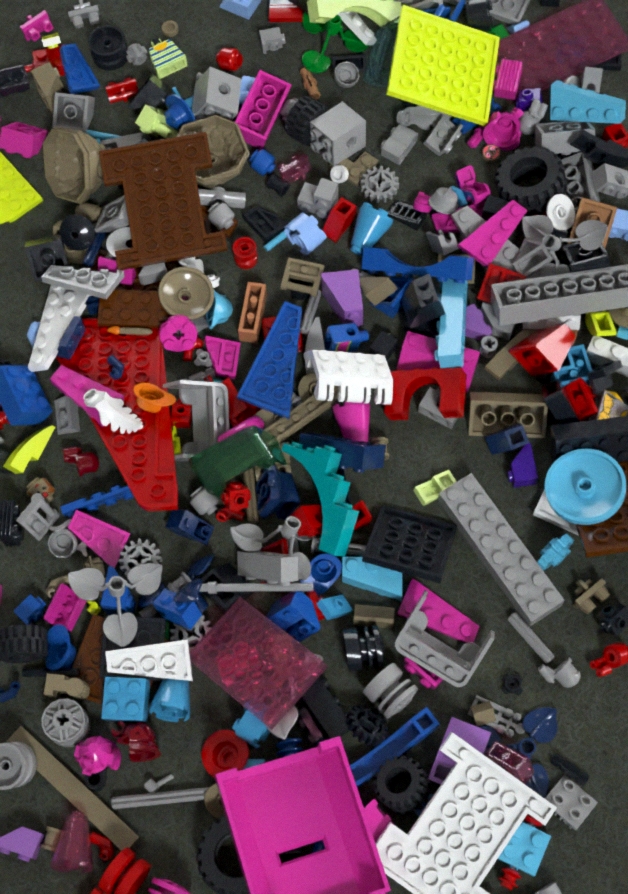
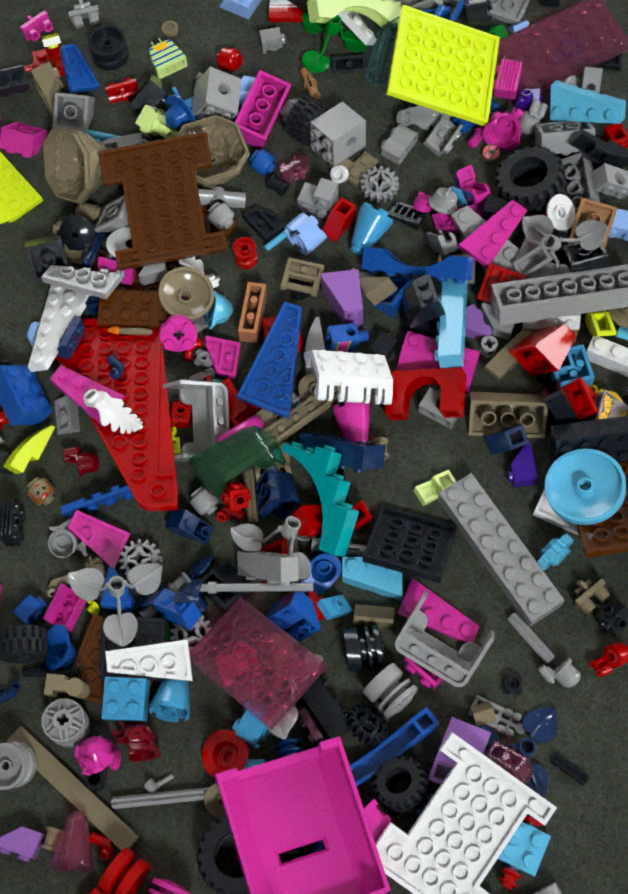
light grey plate [16,493,60,541] -> none
light grey gear [126,43,147,65] -> none
orange piece [133,383,176,413] -> none
light grey axle [300,290,321,335] -> none
light grey hair [333,61,360,88] -> none
light grey hinge [544,774,598,830] -> none
black panel [587,360,623,395] -> none

